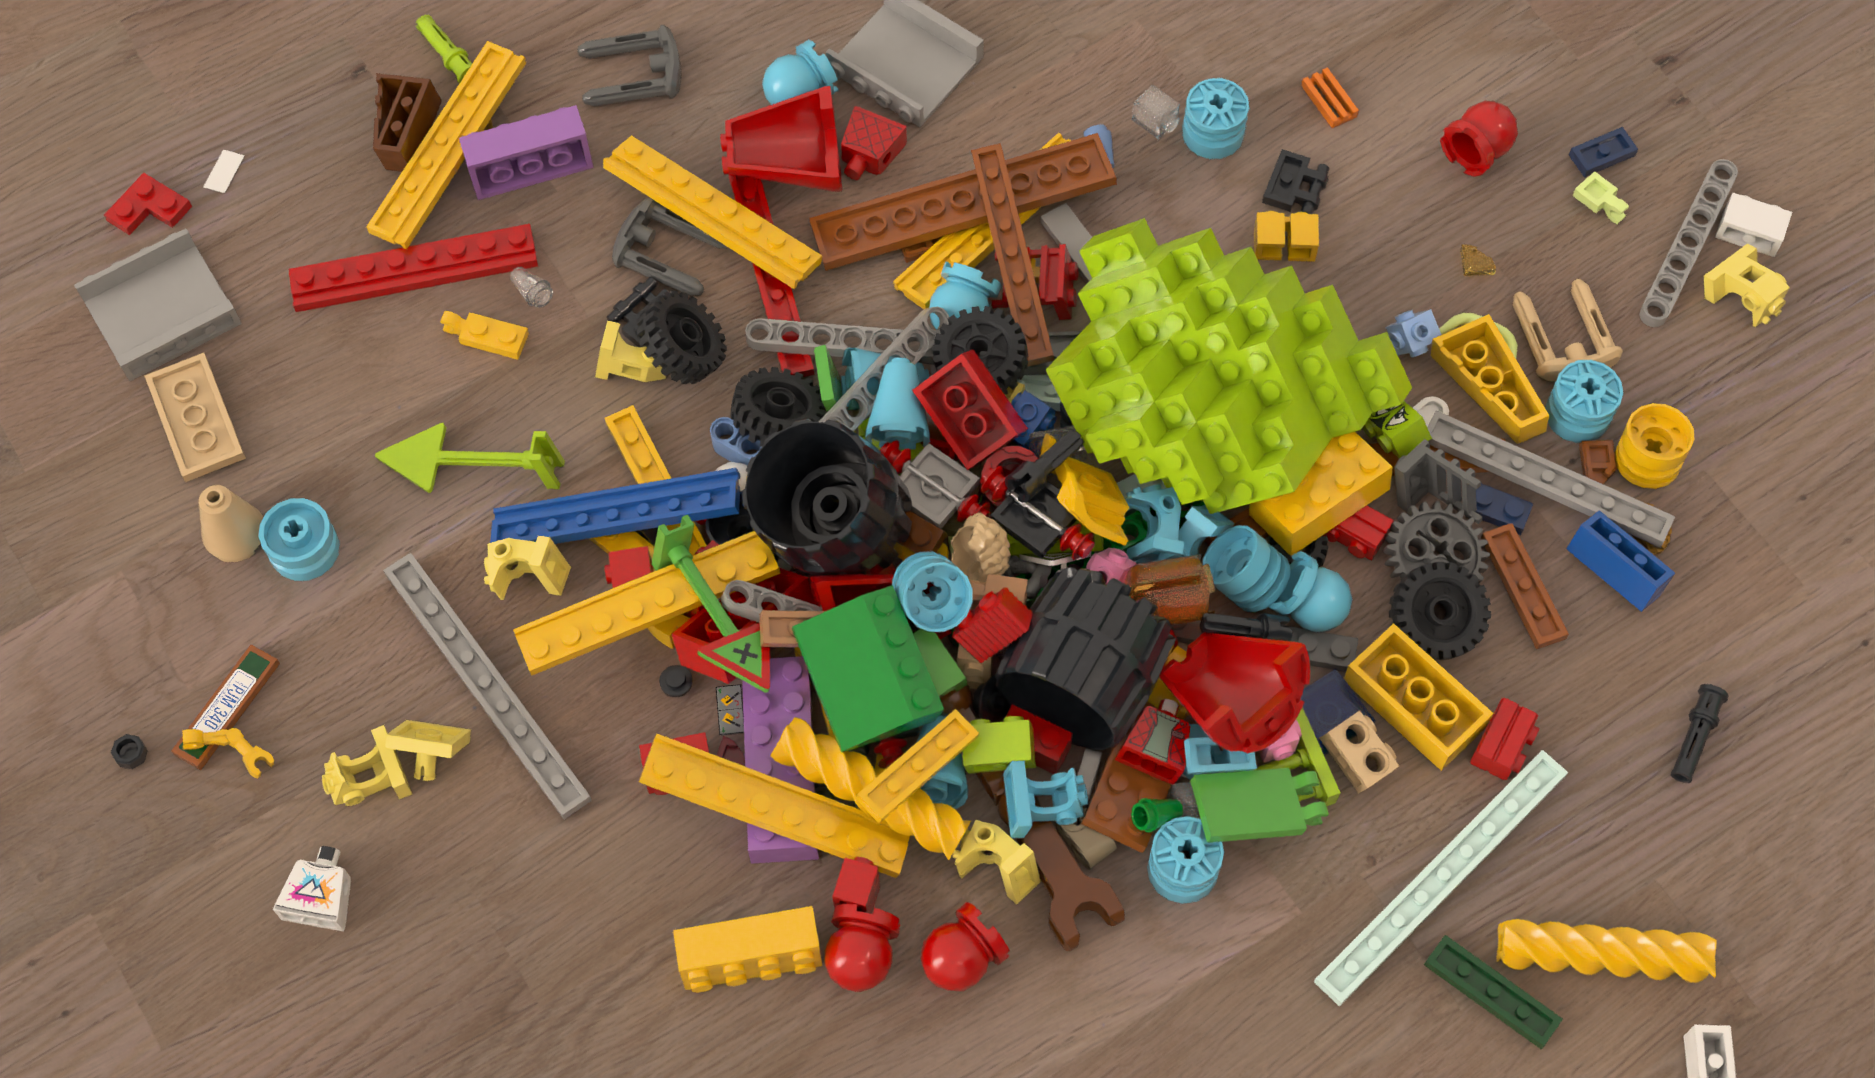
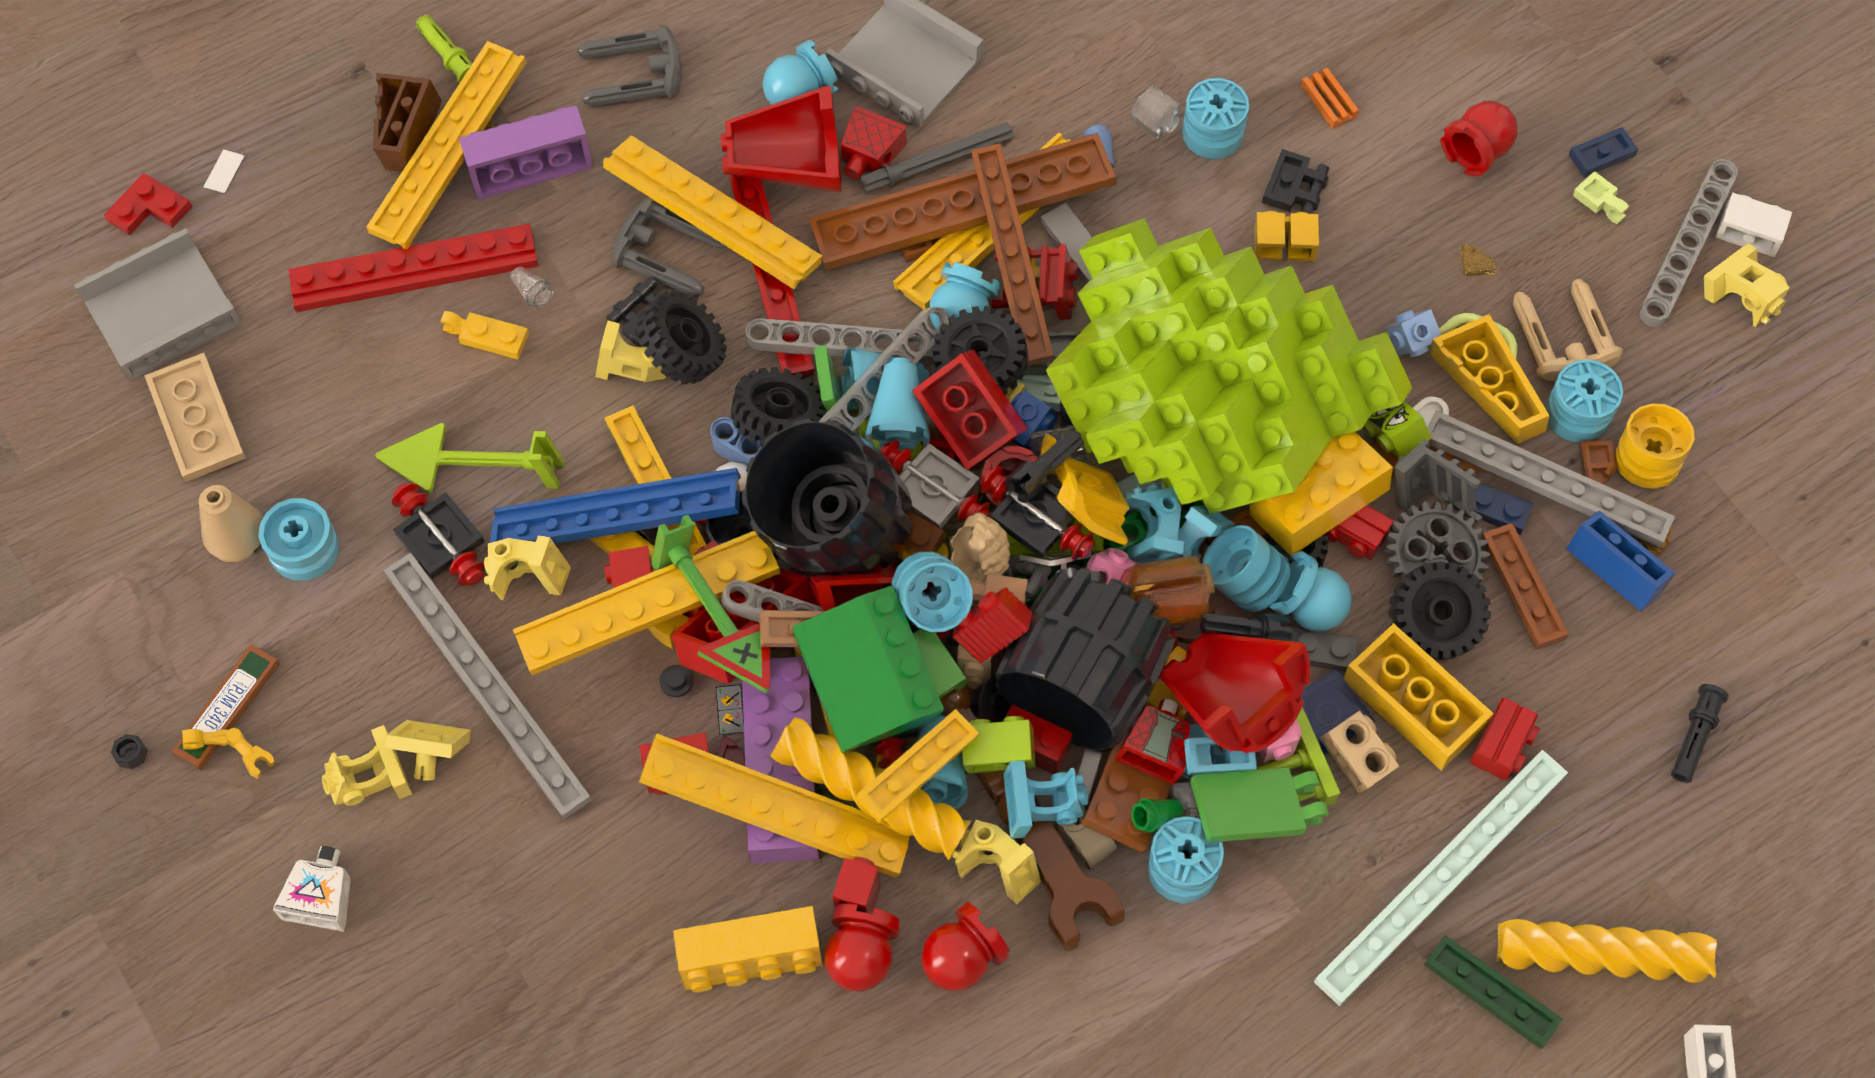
none -> black plate [392,483,485,586]
none -> dark grey axle [861,123,1013,193]

